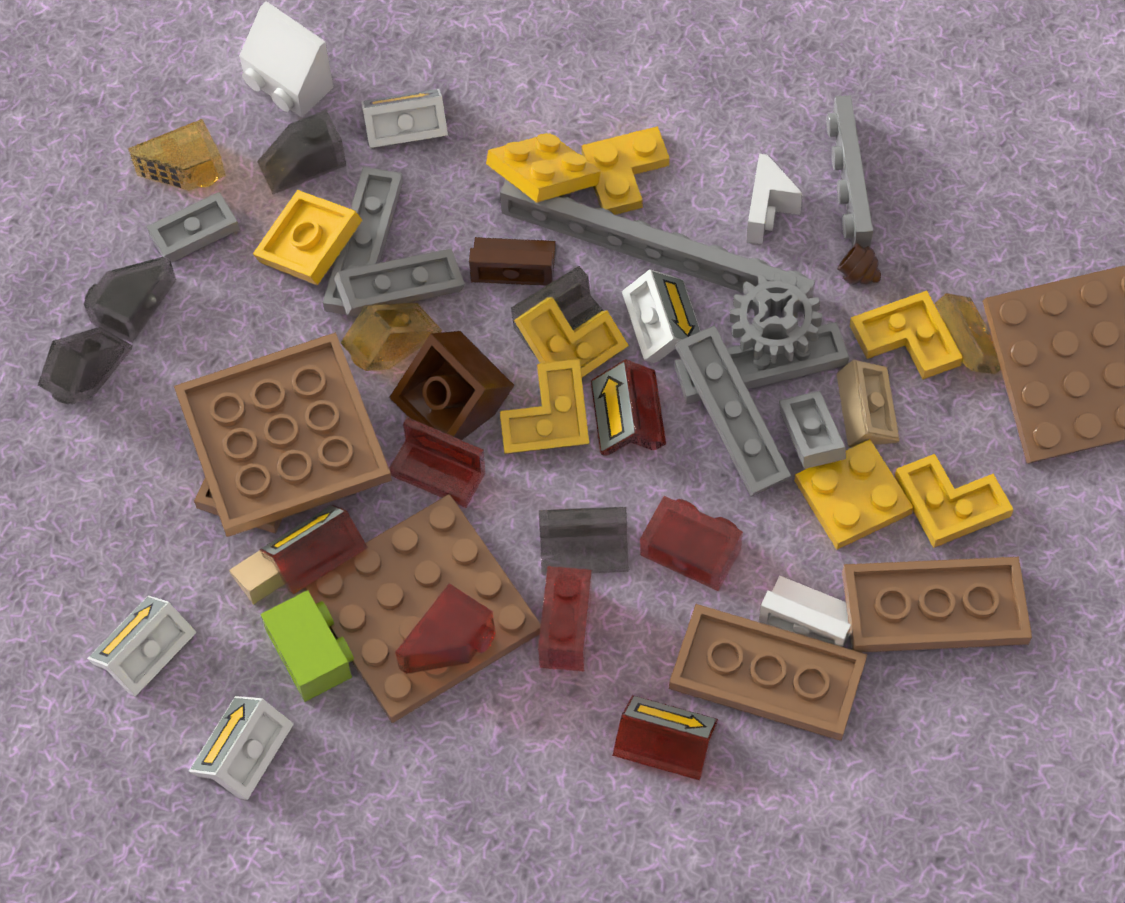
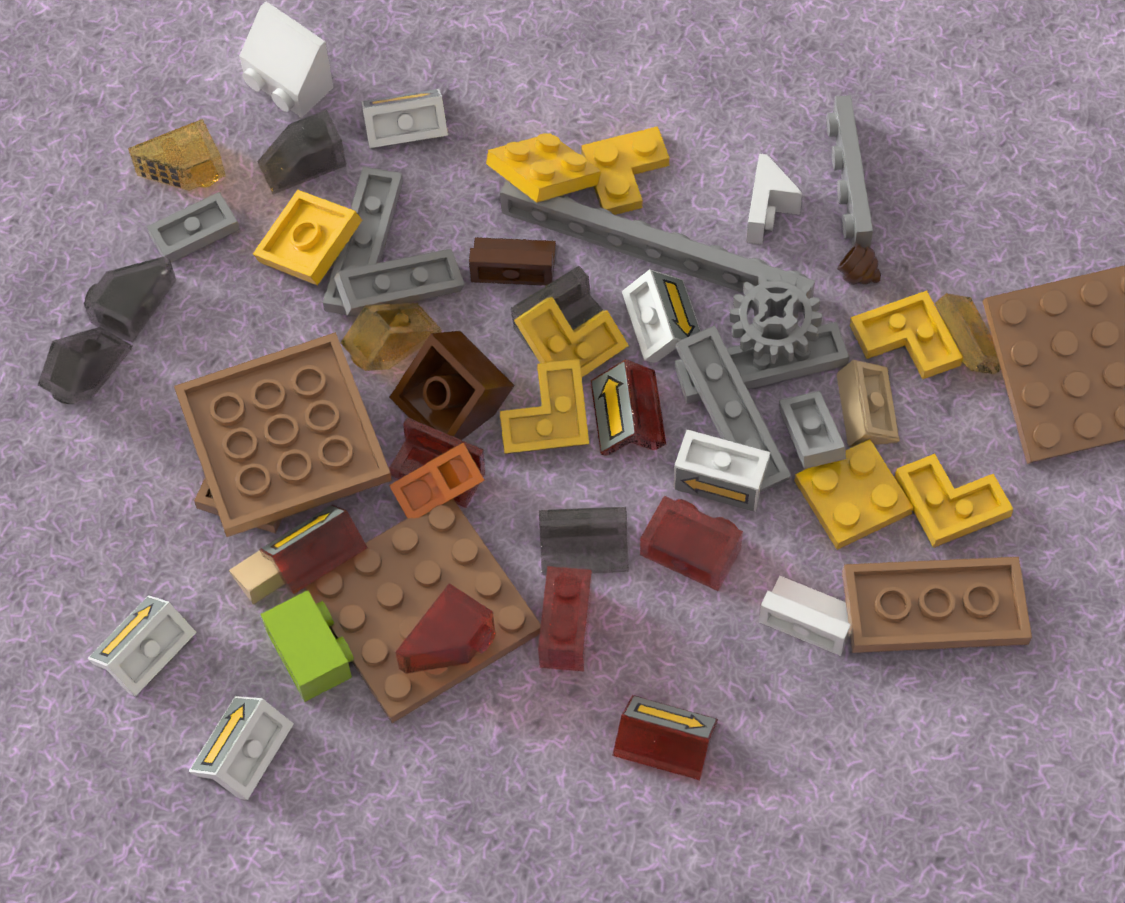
medium nougat plate [669,604,867,741] -> none
none -> orange slope [389,443,485,518]
none -> white panel [673,430,770,512]

